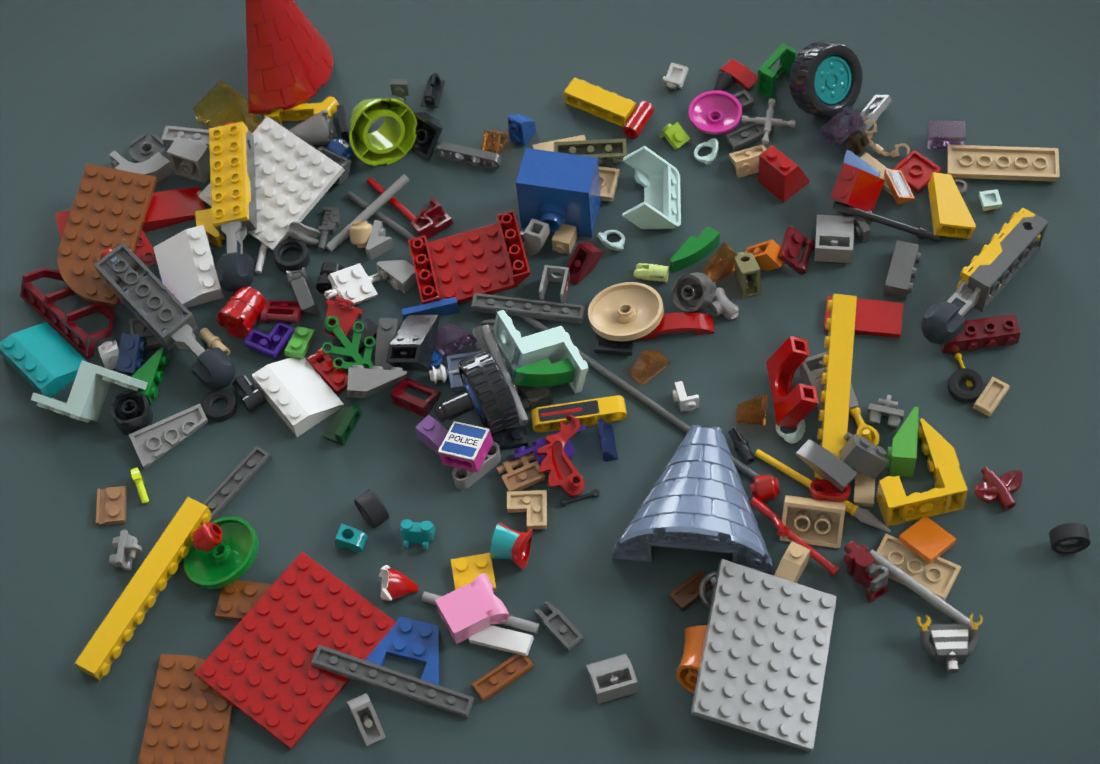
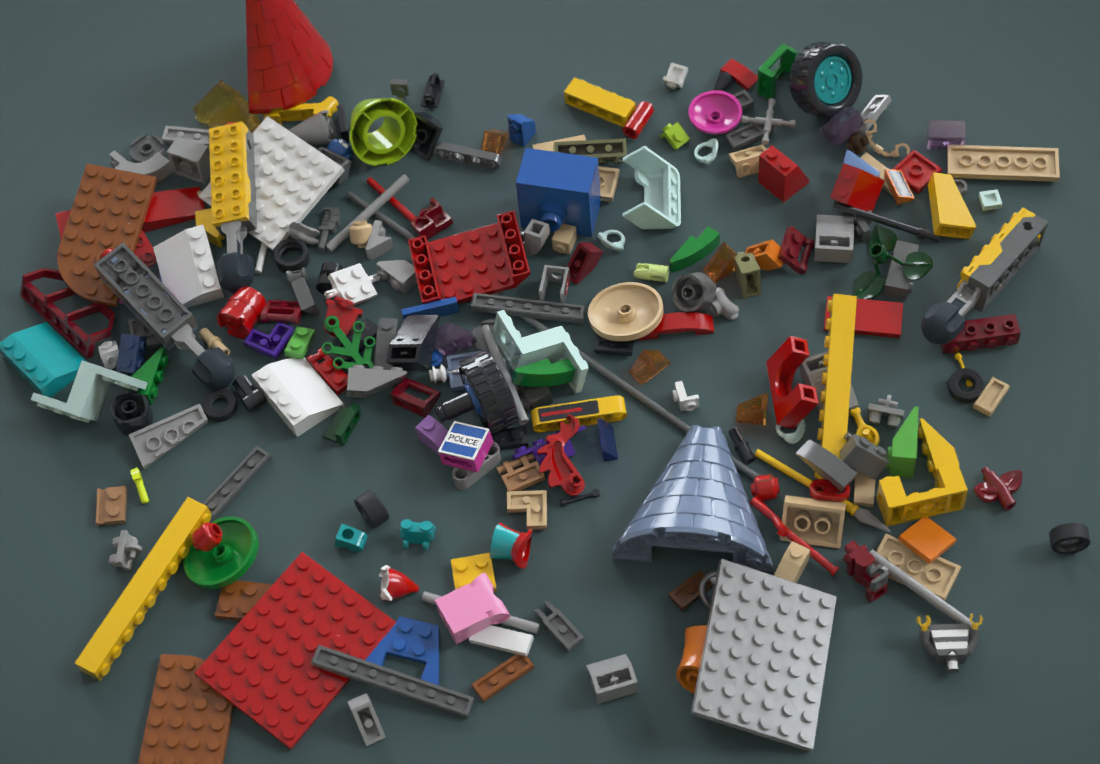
none -> dark green plant [853,225,934,300]

